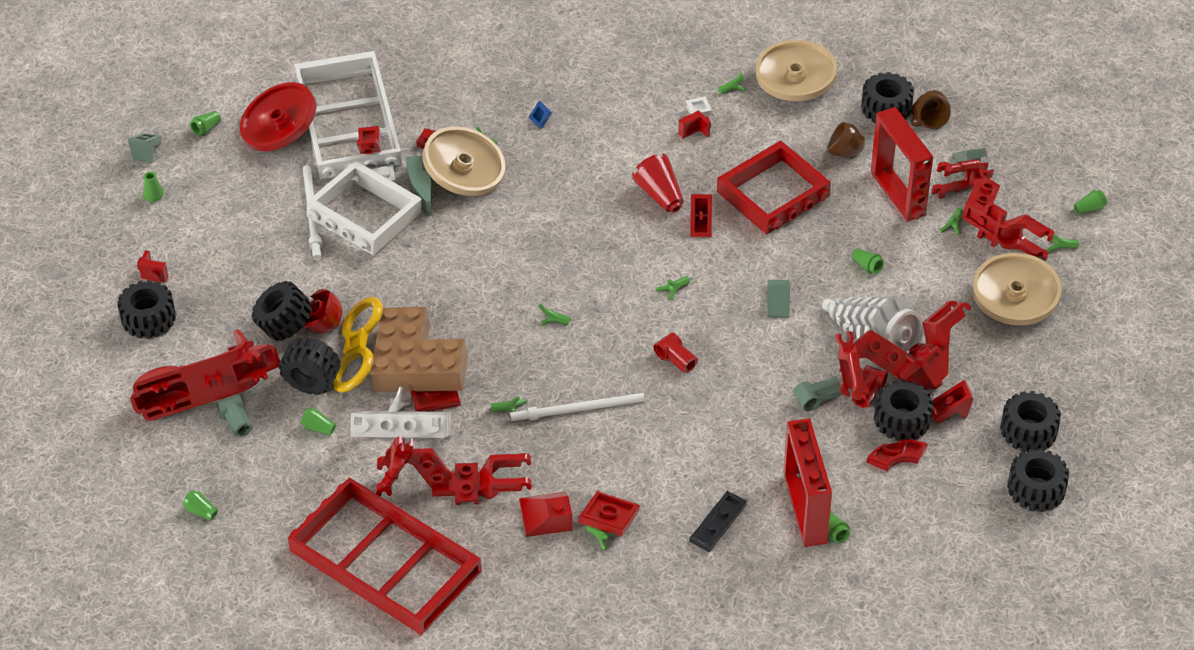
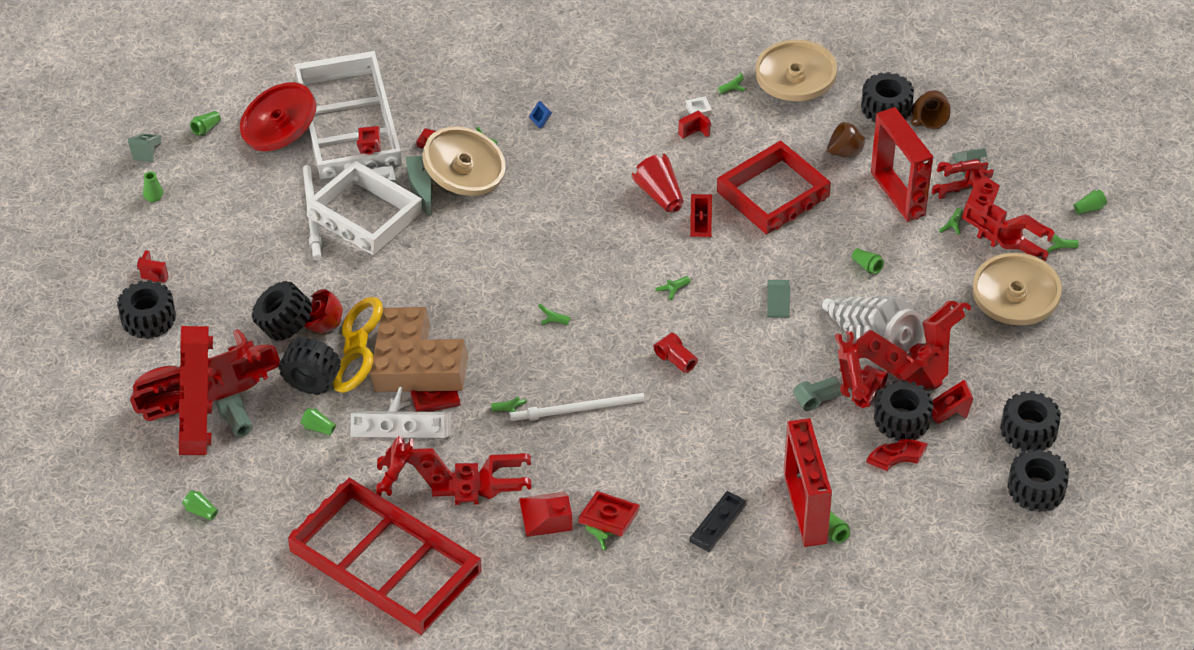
none -> red brick [179,326,213,455]

